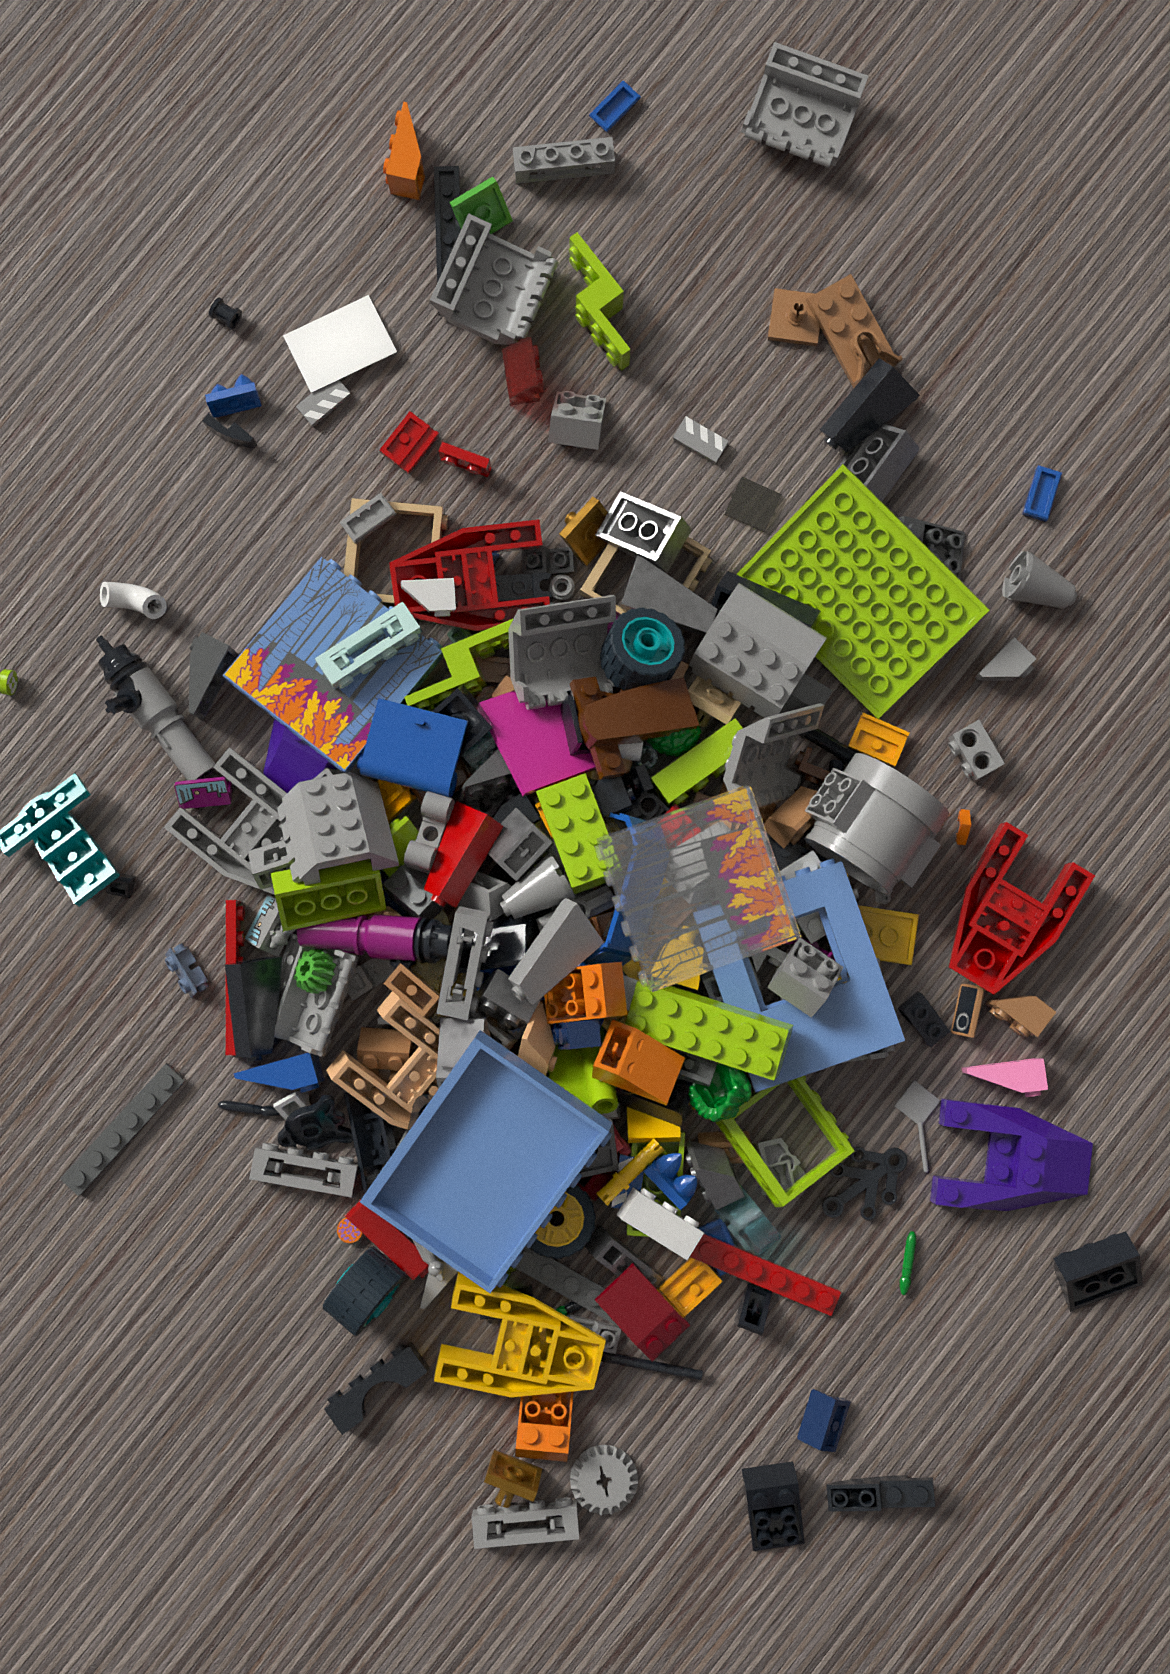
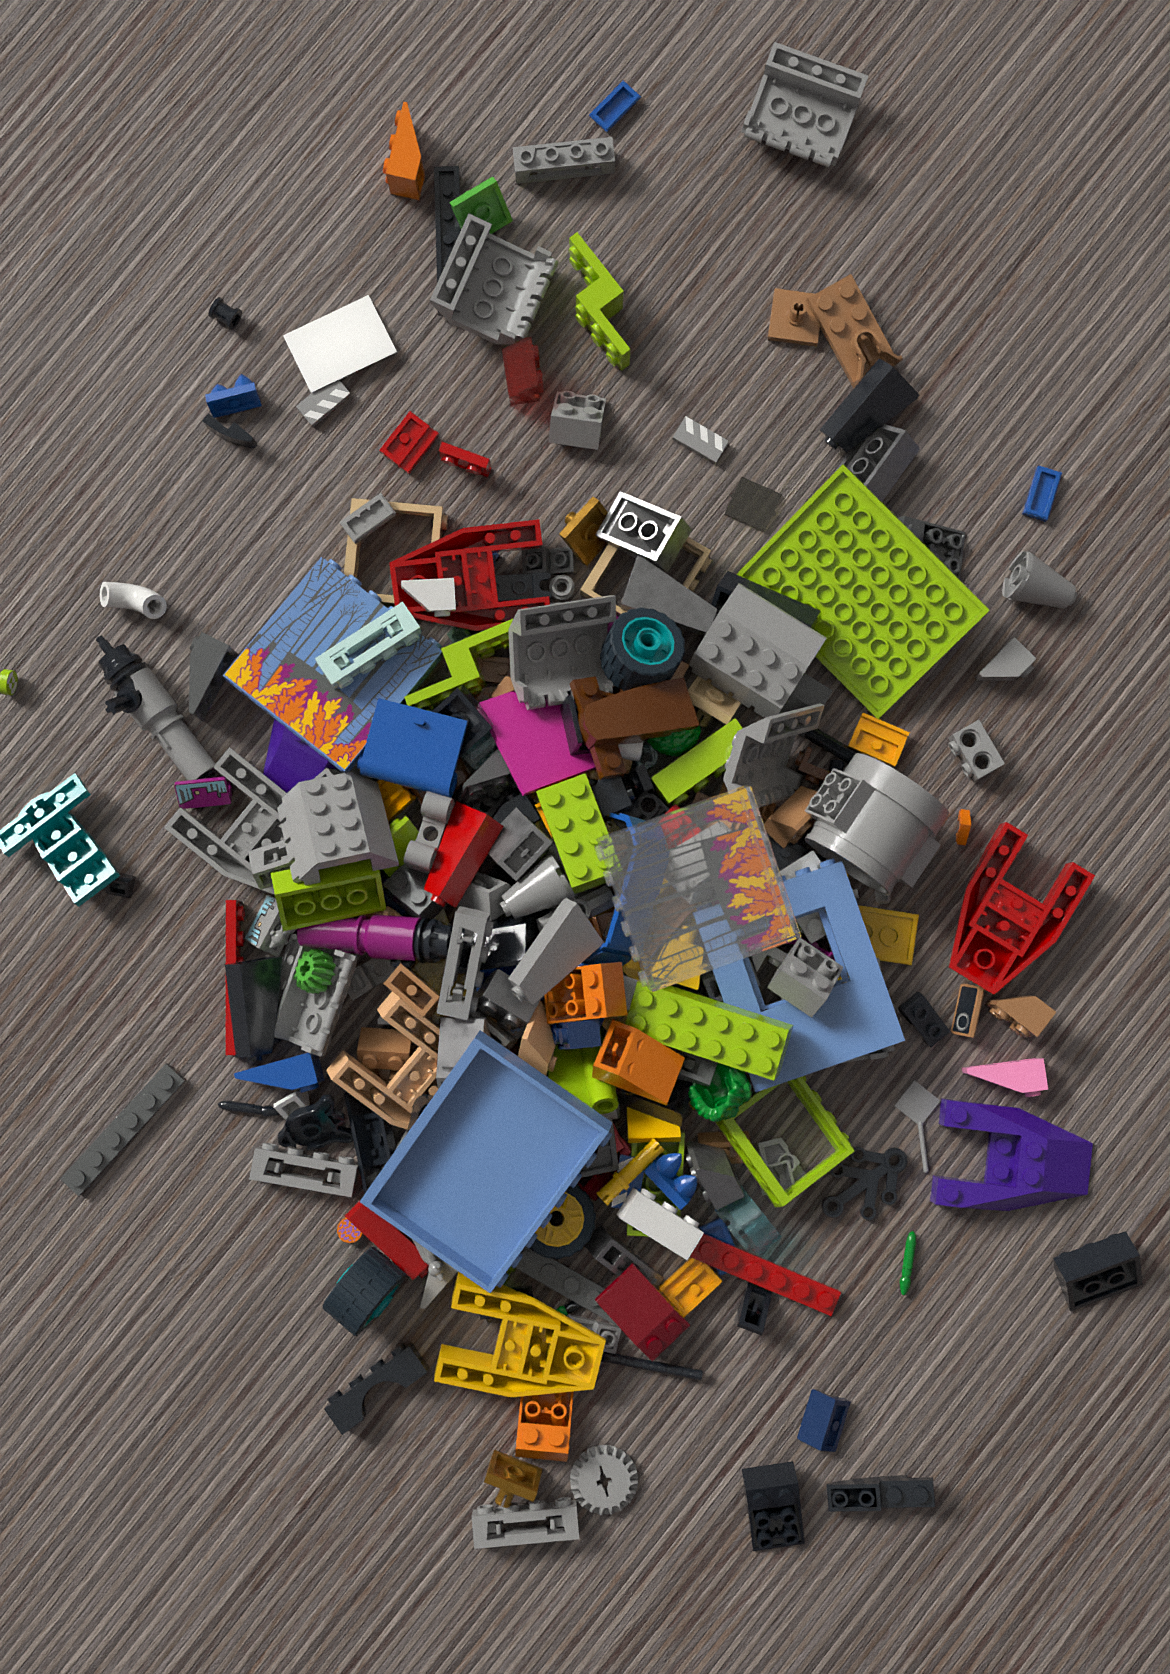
sand blue hinge [165,943,209,998] -> none

